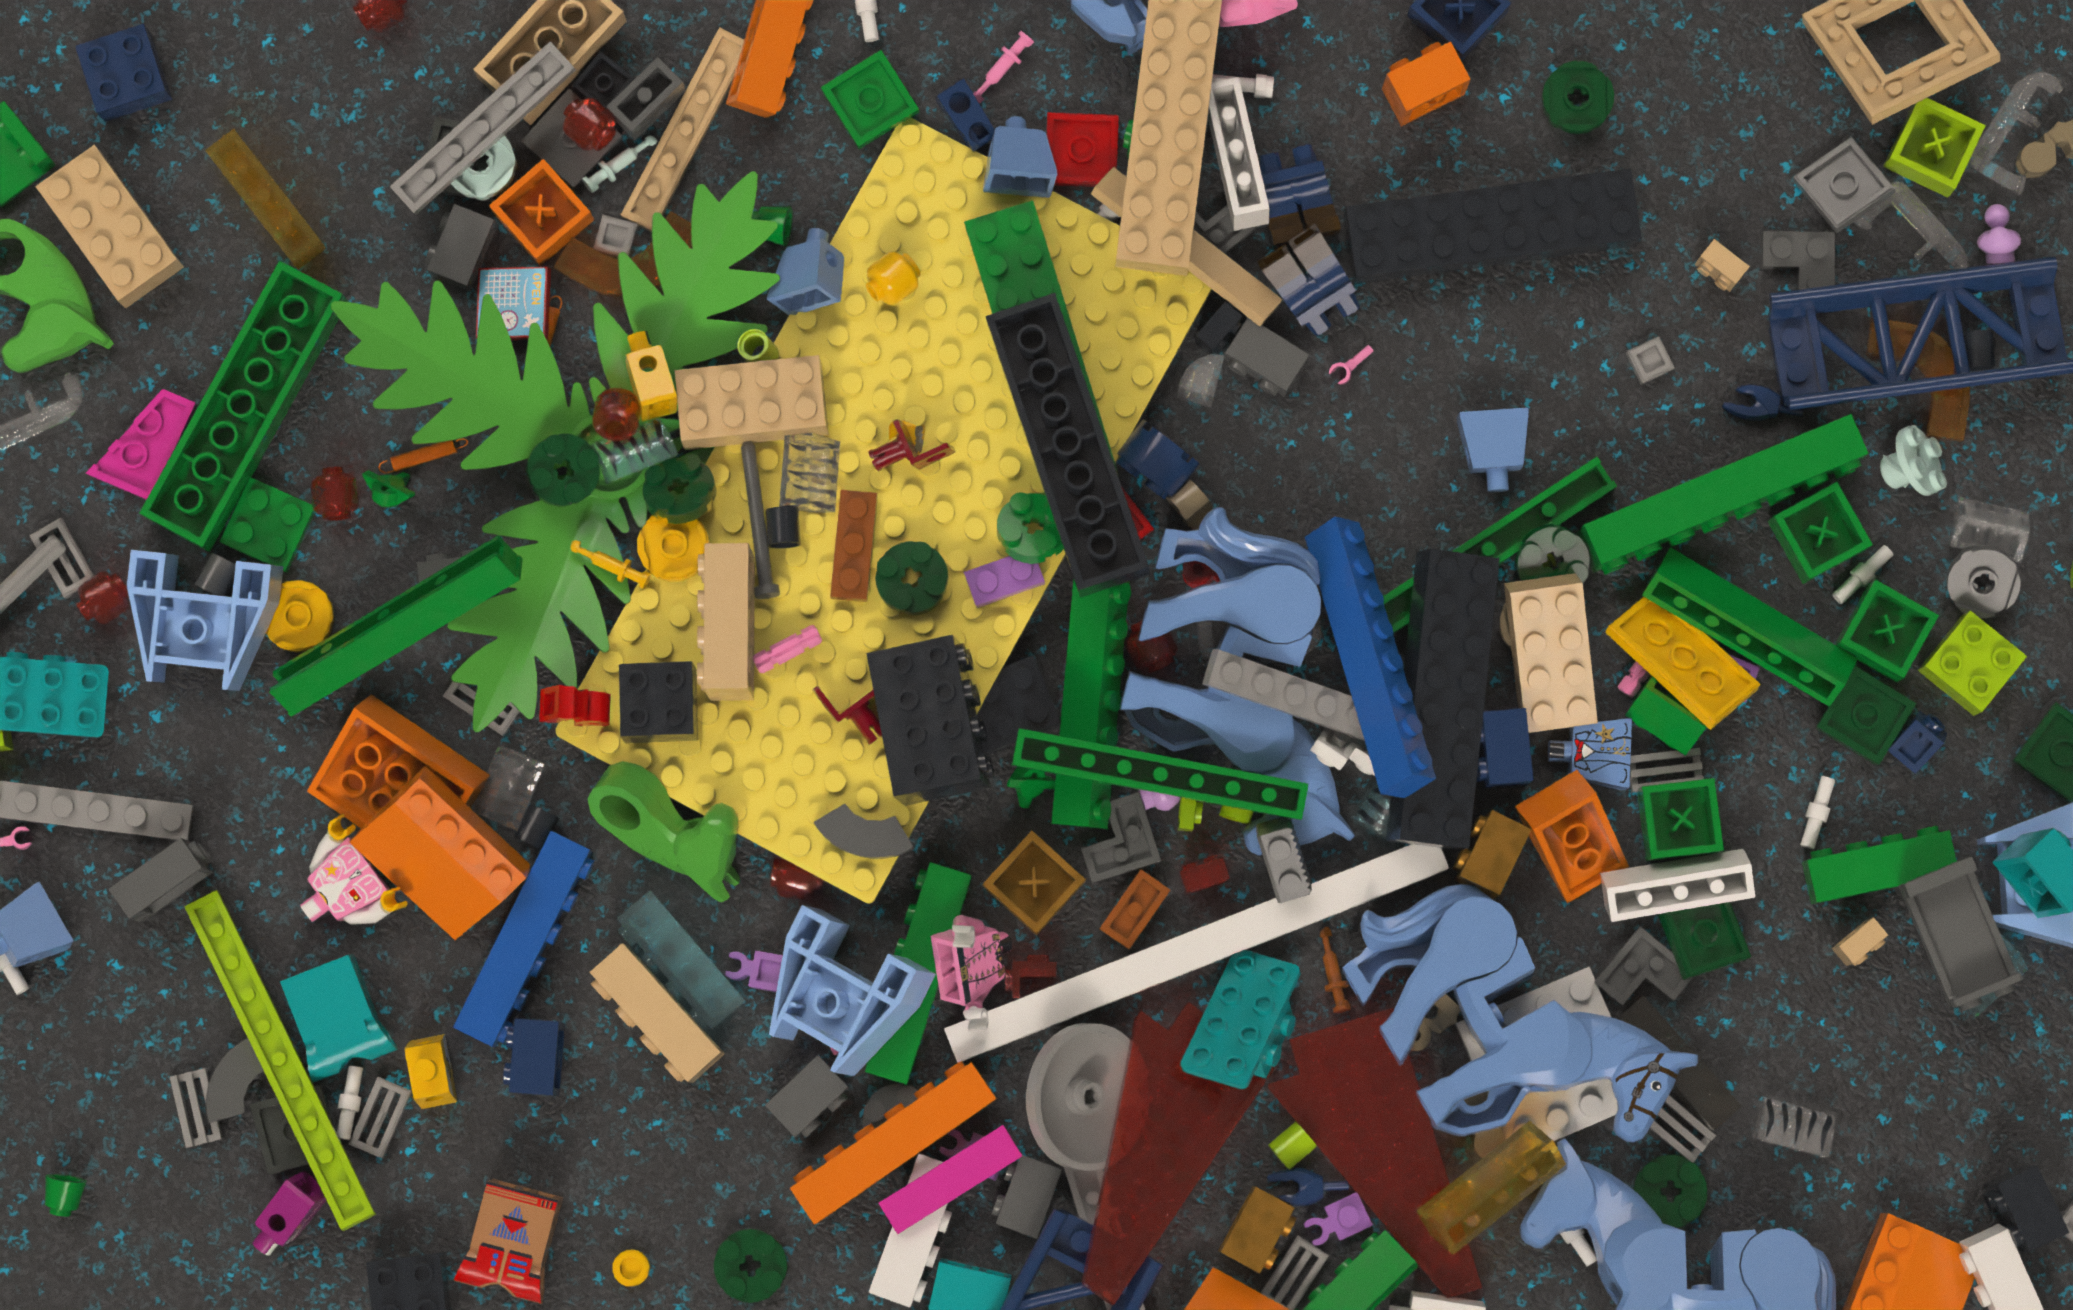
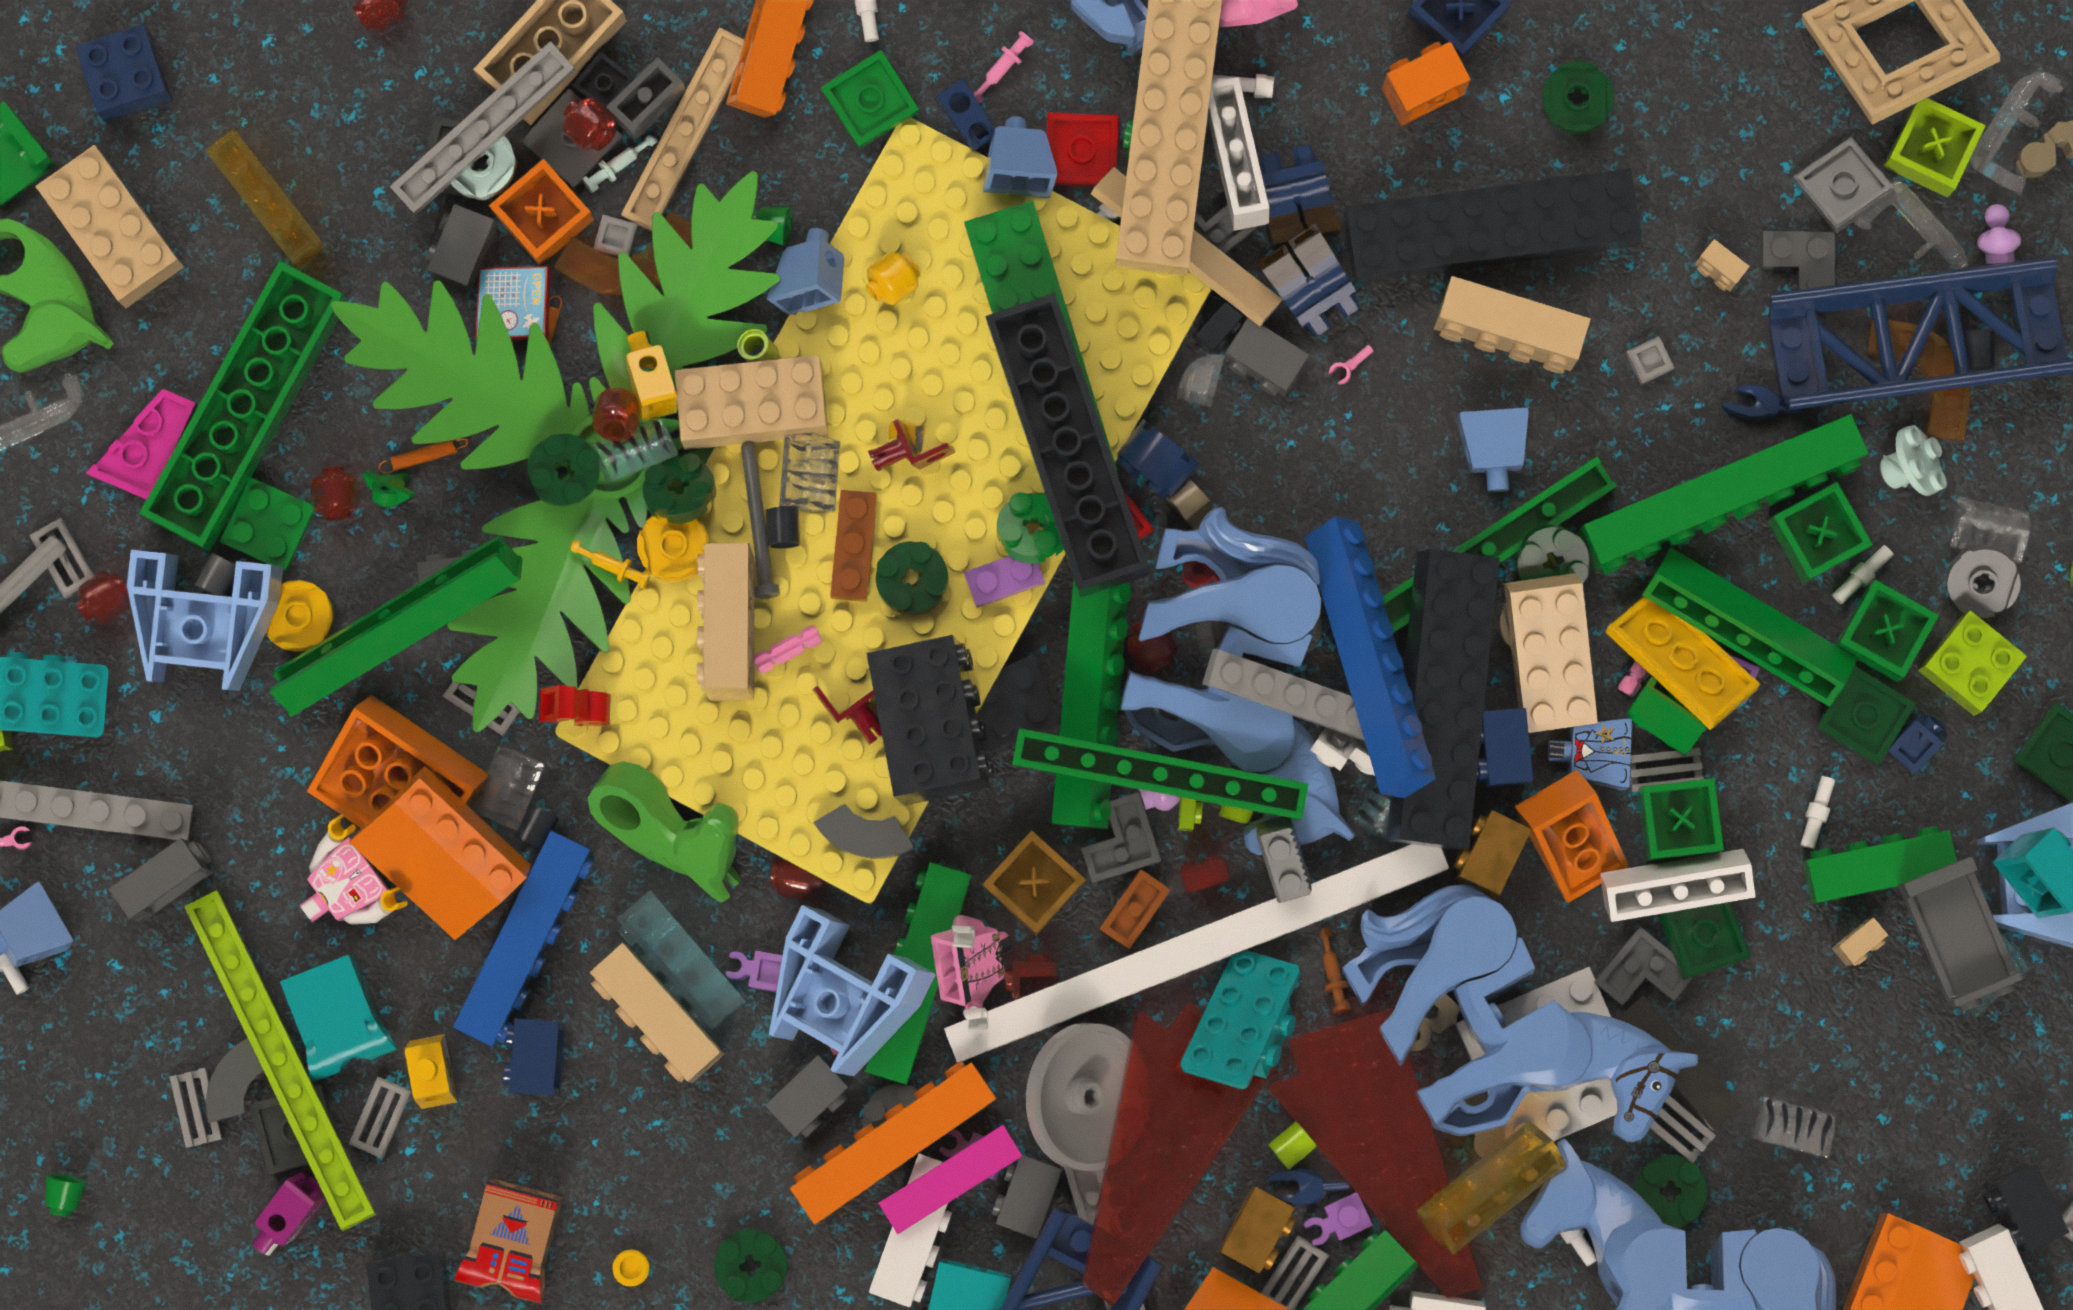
white bar [337,1066,363,1140] -> none
black brick [619,661,698,743] -> none
green piece [1007,767,1055,808] -> none
none -> tan brick [1434,276,1591,374]

